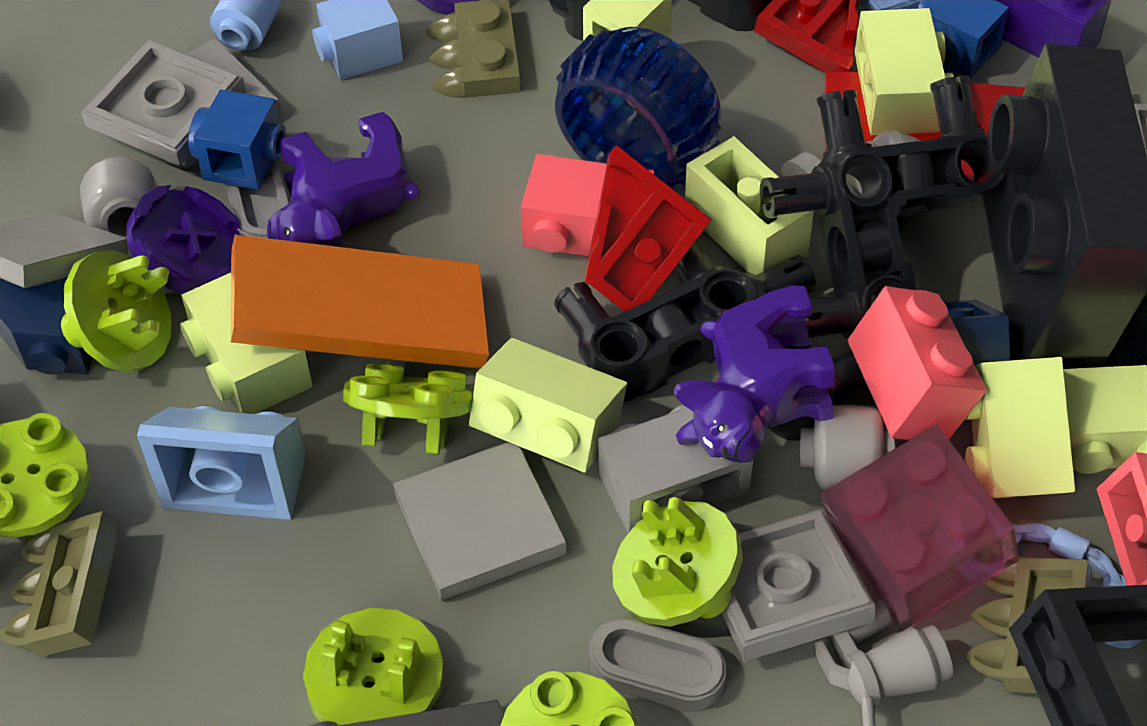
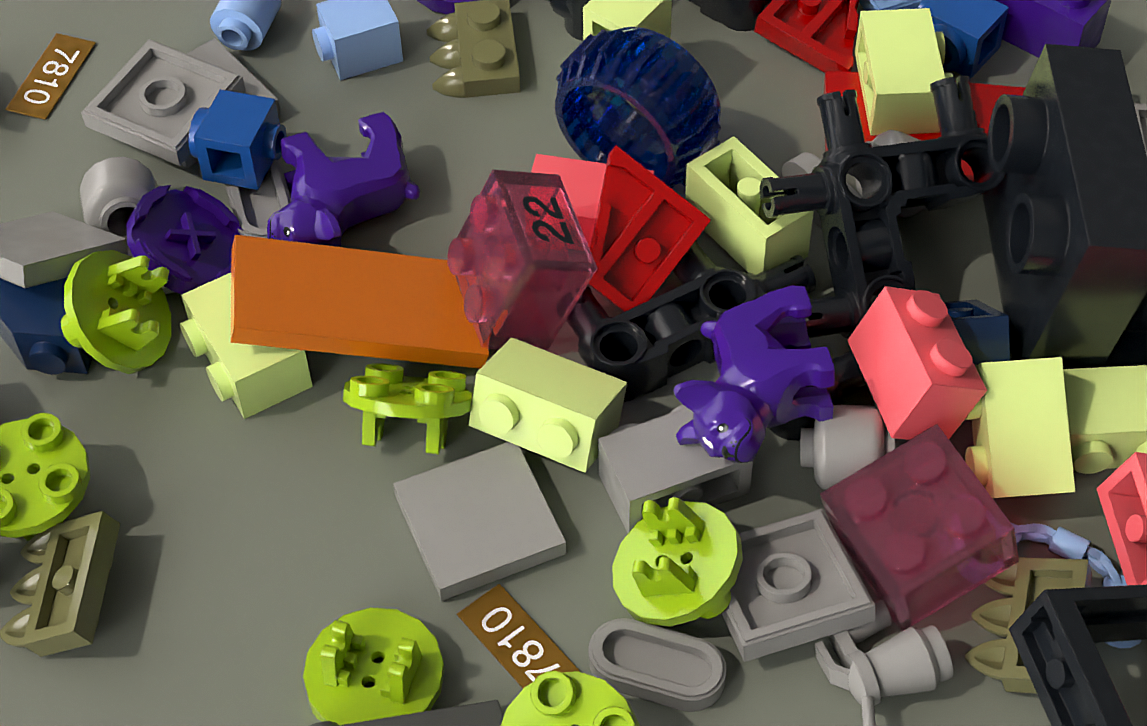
light blue slope [137,406,306,520] -> none
none -> pearl gold sticker [5,33,96,120]
none -> clear pink brick [447,169,597,351]
none -> pearl gold sticker [456,584,580,688]

